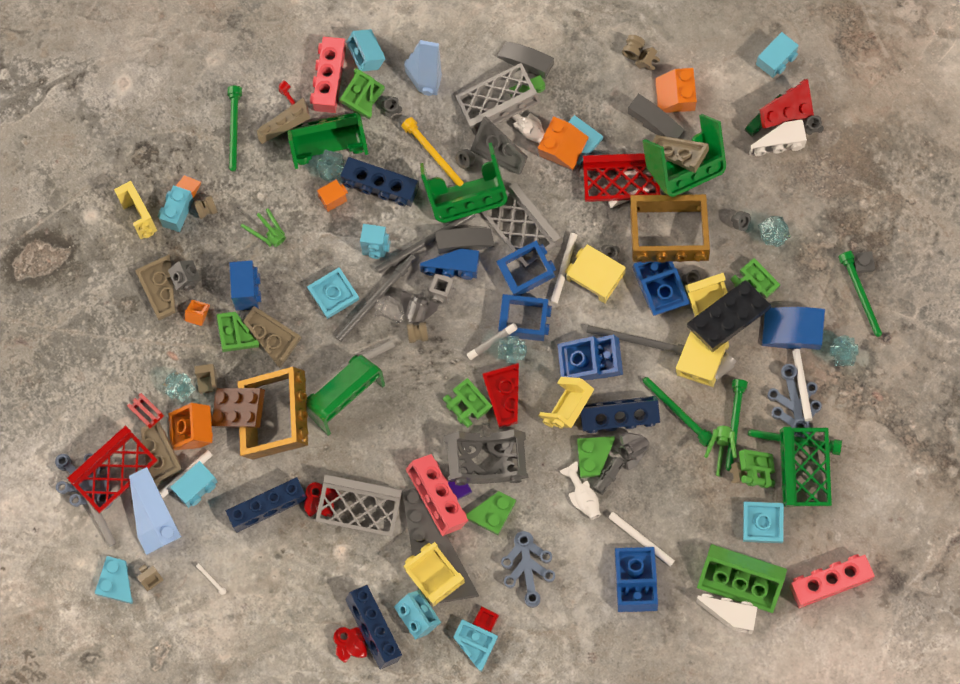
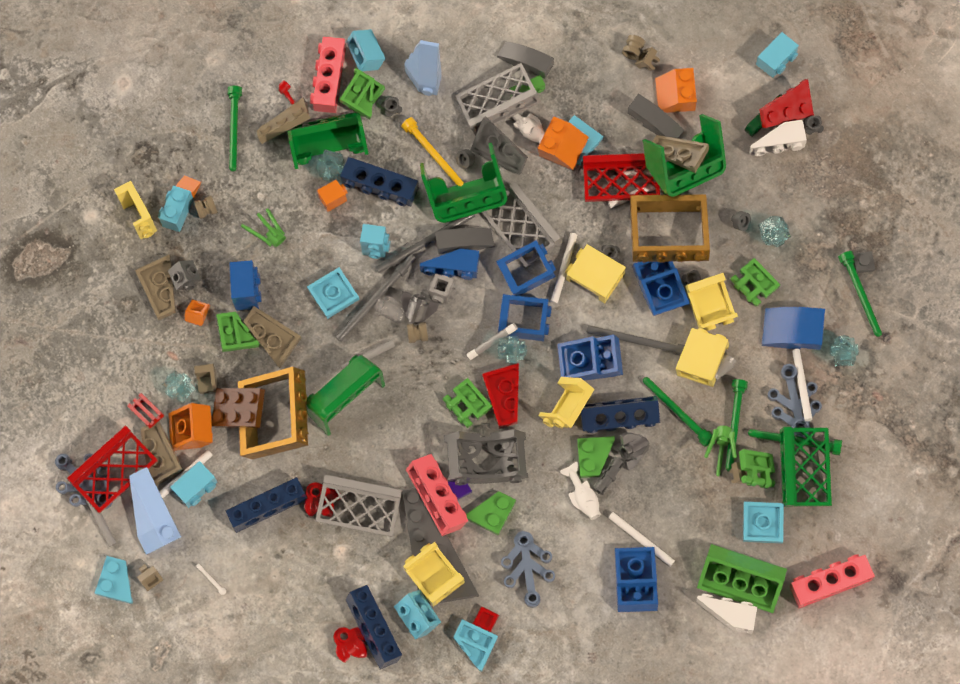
black plate [687,280,771,352] -> none

